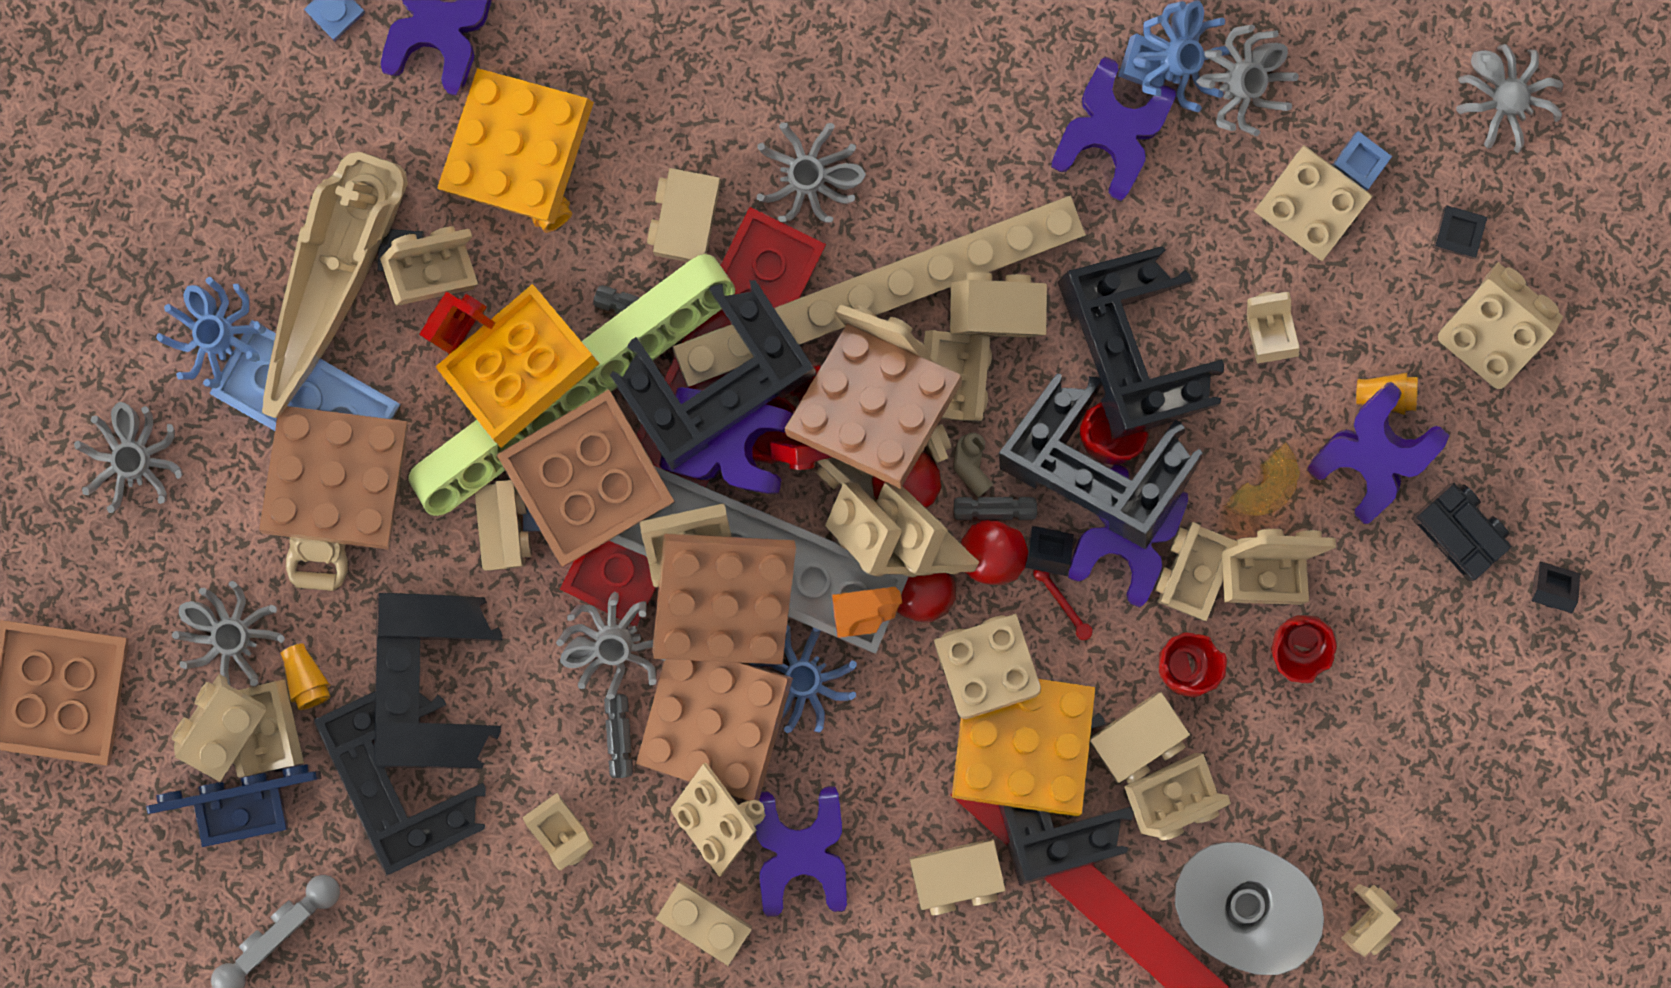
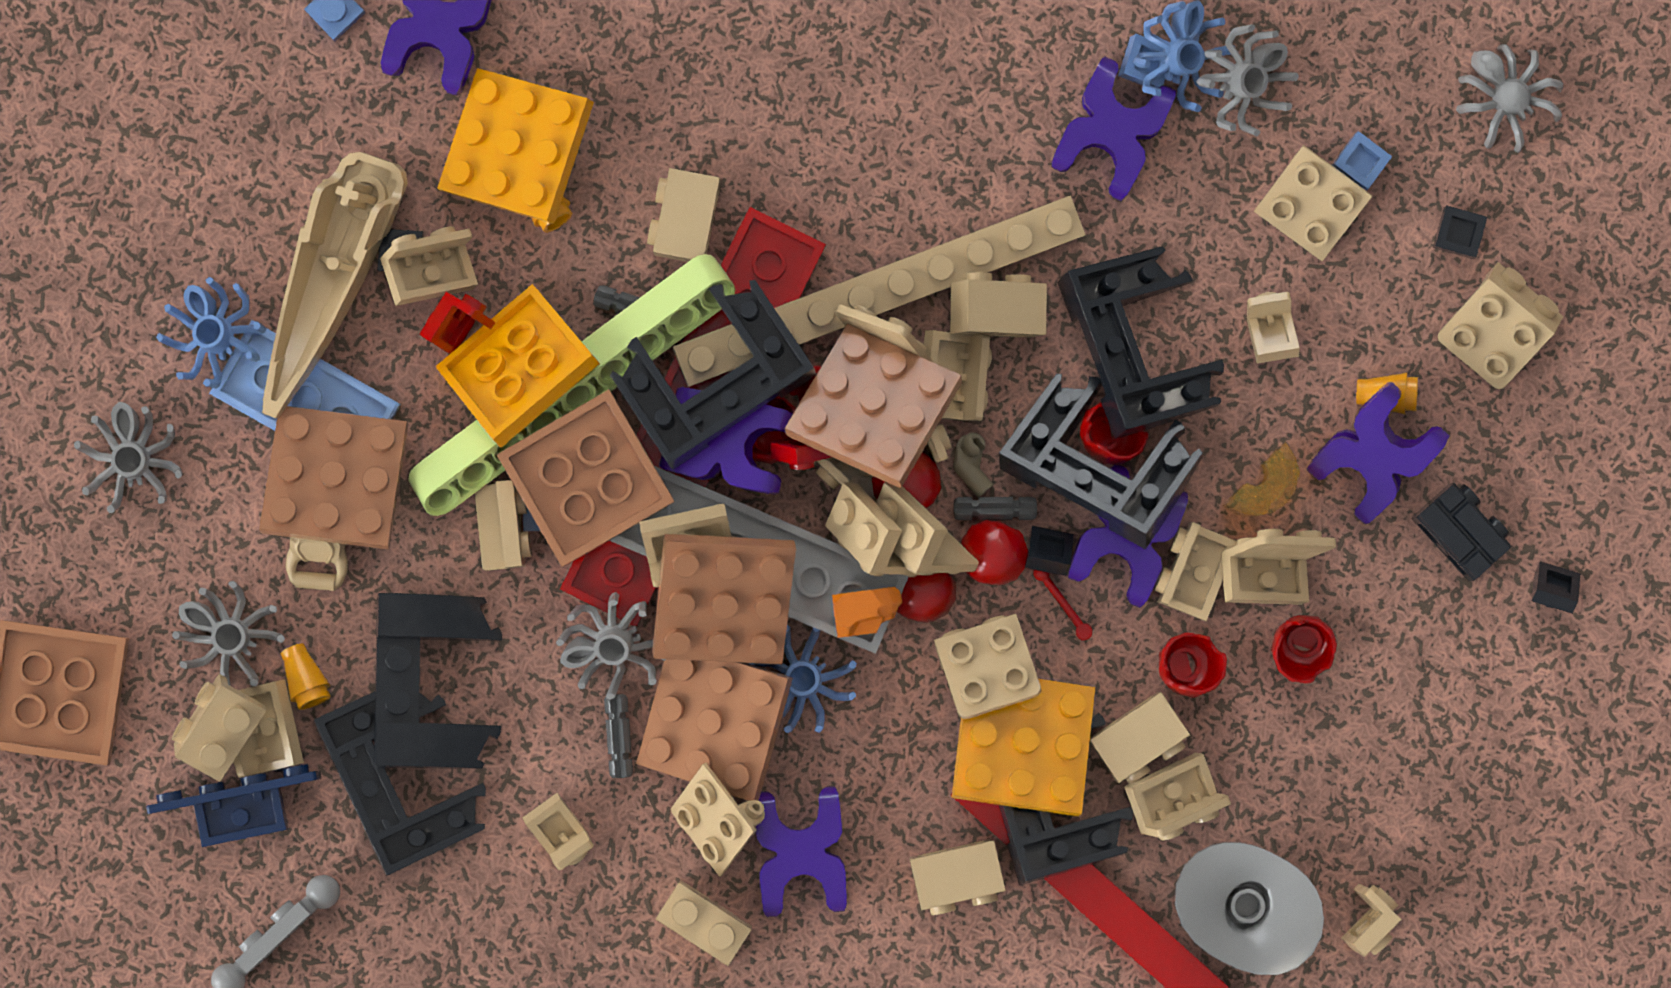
light grey animal [757,122,866,223] -> none

